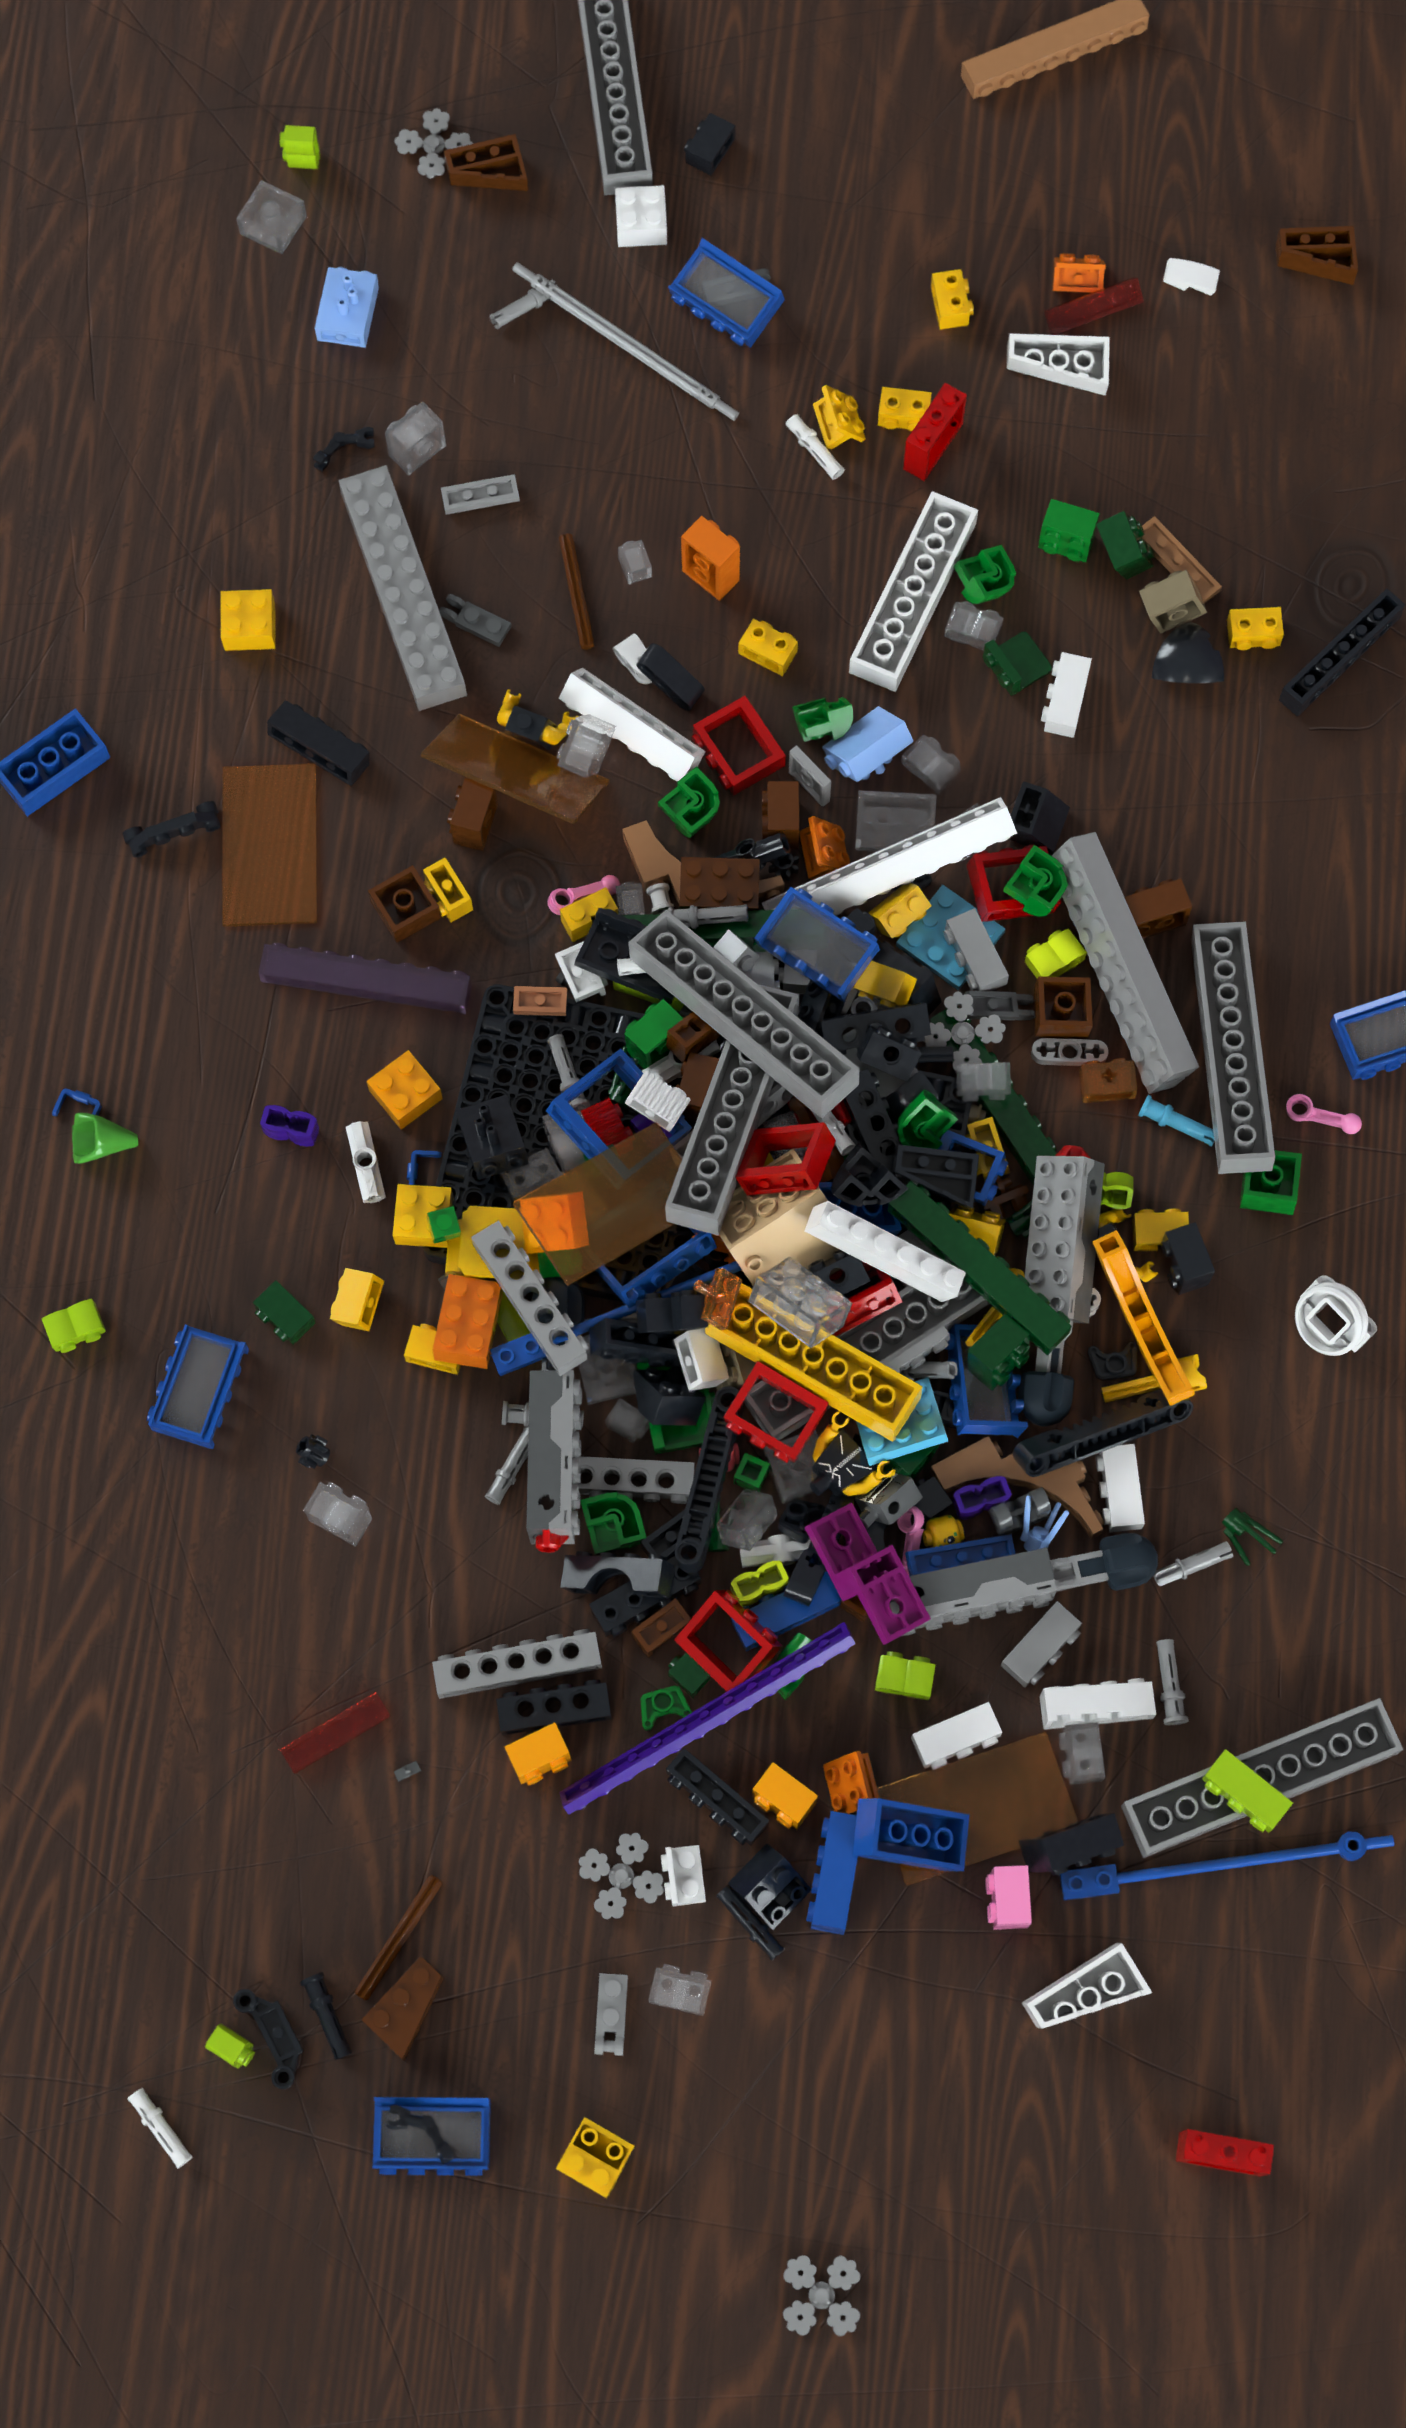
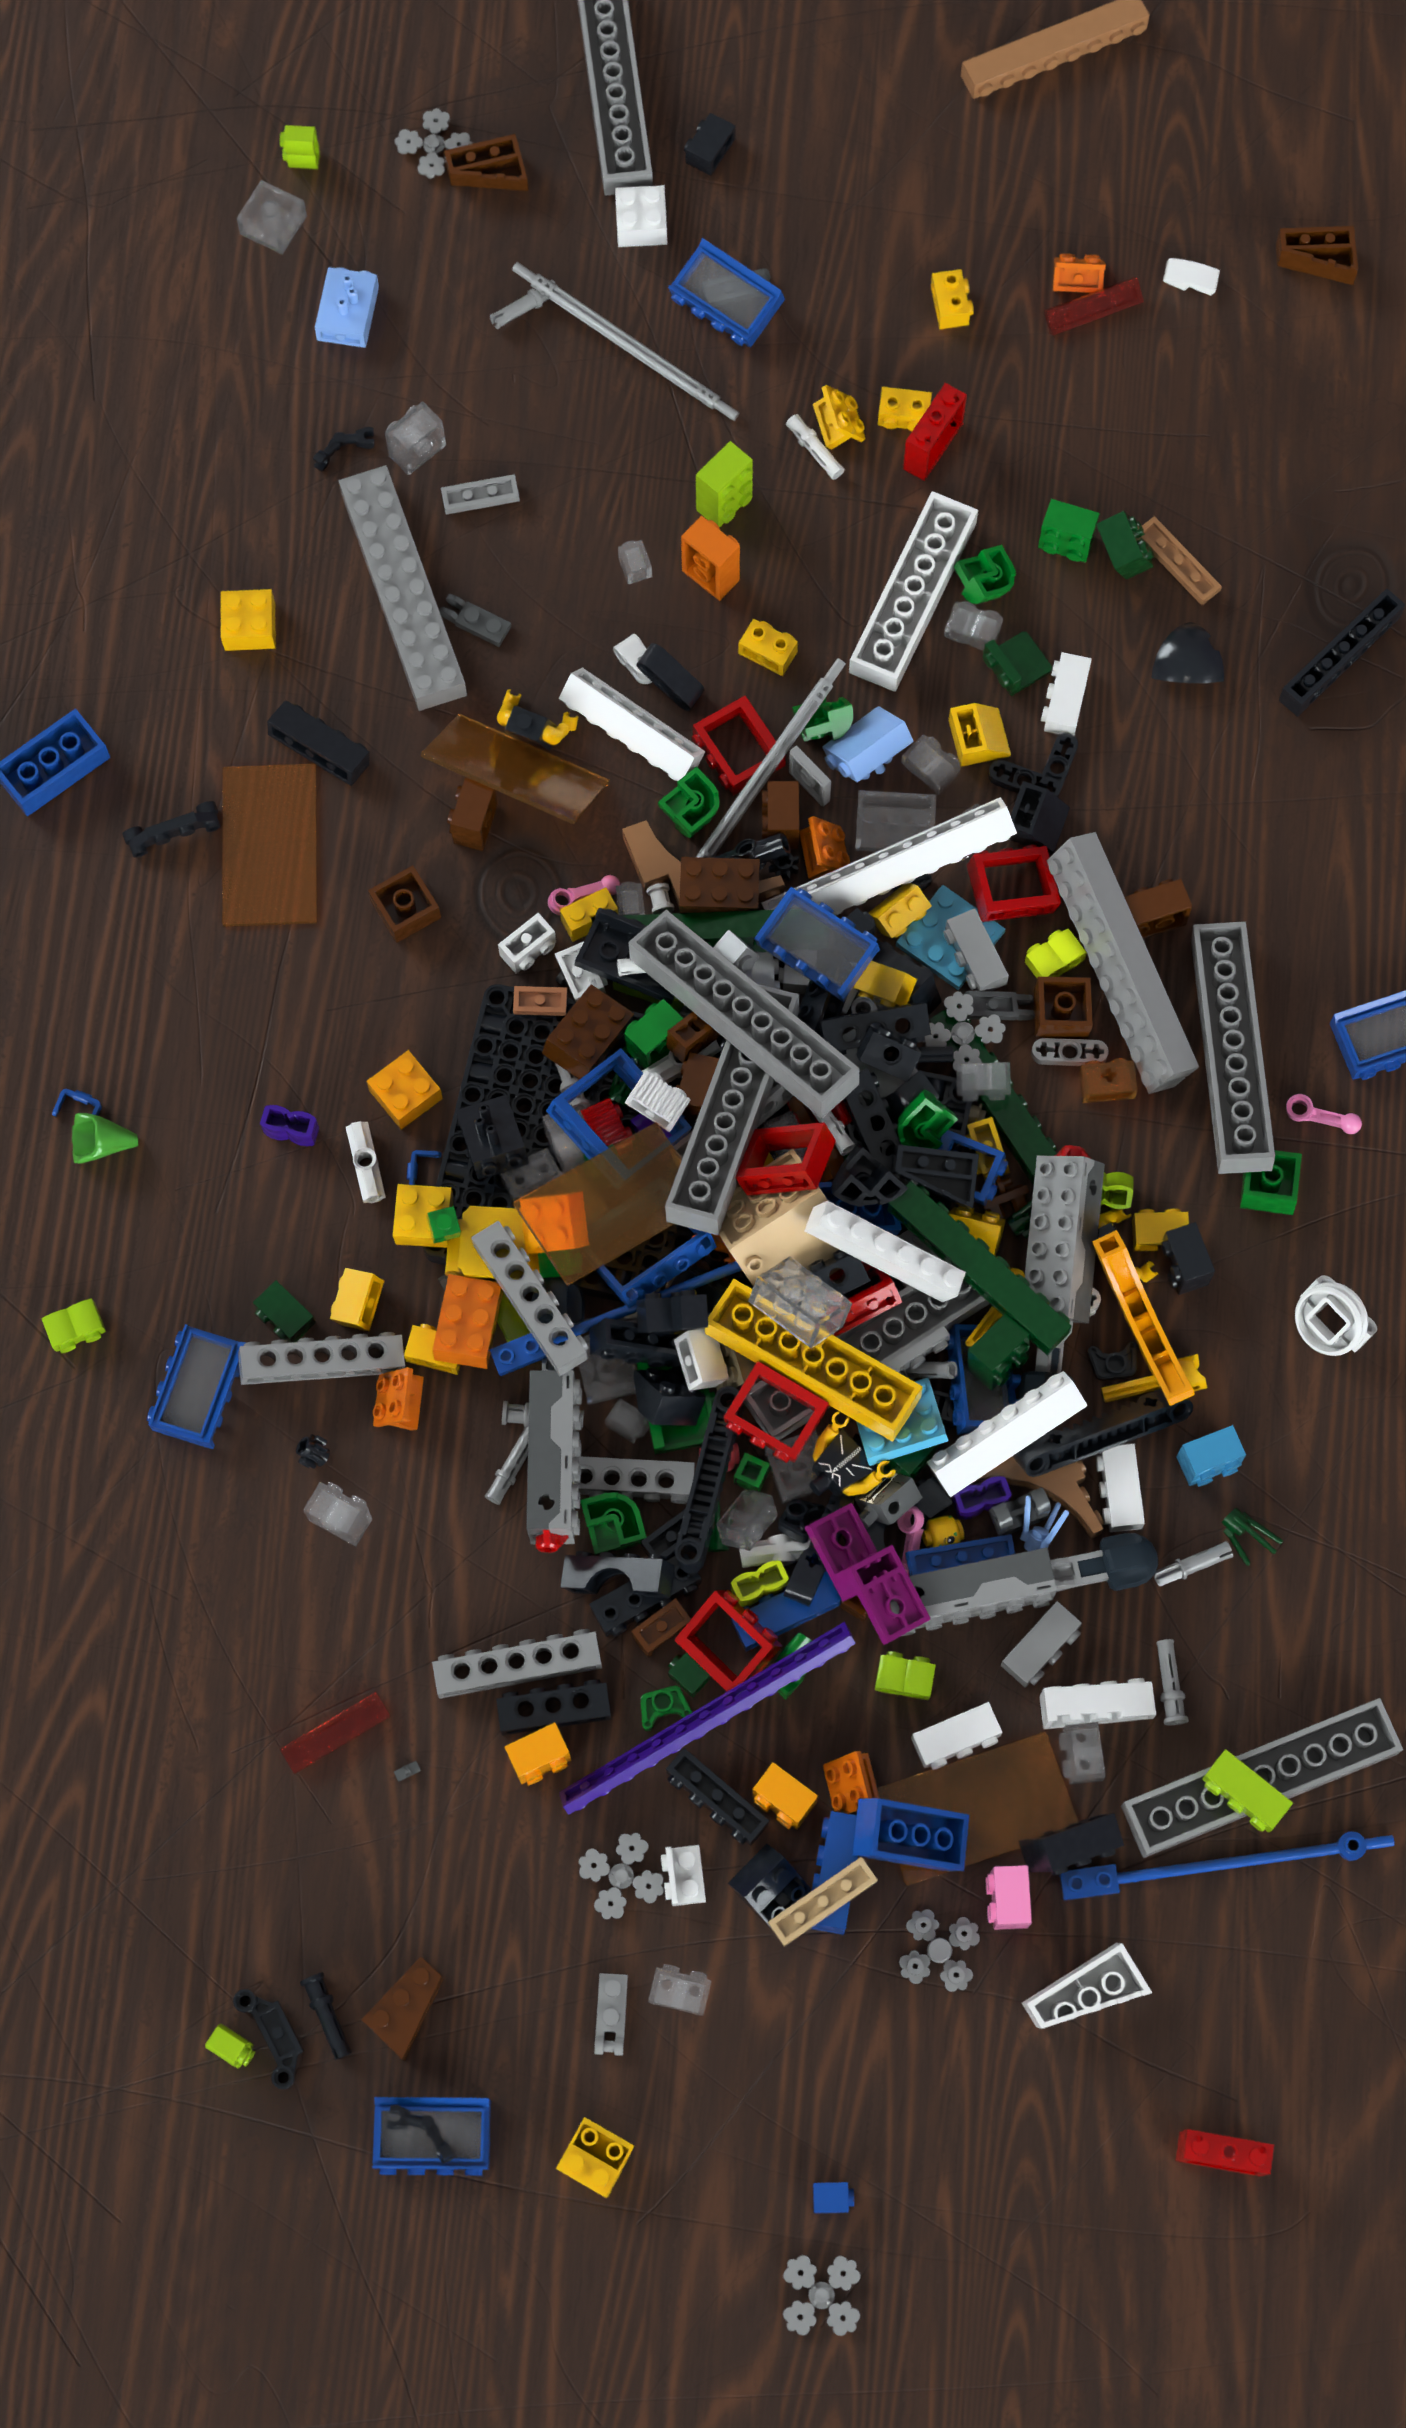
white pin [128,2088,193,2168] -> none
clear purple brick [258,943,472,1014] -> none
reddish brown axle [355,1875,442,2000] -> none
yellow brick [423,857,473,922] -> none
clear brick [557,714,616,778] -> none
reddish brown axle [559,533,594,650] -> none
light grey pin [668,904,749,929] -> none
clear orange plate [693,1268,742,1330] -> none
black pin [716,1885,785,1961] -> none
green brick [1003,845,1068,917] -> none
white wedge [1007,334,1109,396] -> none
medium azure pin [1138,1095,1214,1147] -> none
dark tan brick [1139,570,1207,634] -> none
yellow brick [1227,607,1284,650] -> none
none -> light grey brick [238,1332,405,1385]
none -> orange bracket [373,1367,424,1431]
none -> white brick [498,913,556,974]
none -> reddish brown brick [542,984,634,1079]
none -> lime brick [696,441,753,528]
none -> light grey axle [696,658,846,858]
none -> tan plate [768,1857,878,1947]
none -> blue brick [813,2182,854,2214]
none -> light grey plant [899,1909,980,1992]
none -> white brick [927,1371,1088,1497]
none -> yellow slope [949,703,1011,767]
none -> black beam [988,733,1078,797]
none -> dark azure brick [1176,1425,1246,1487]

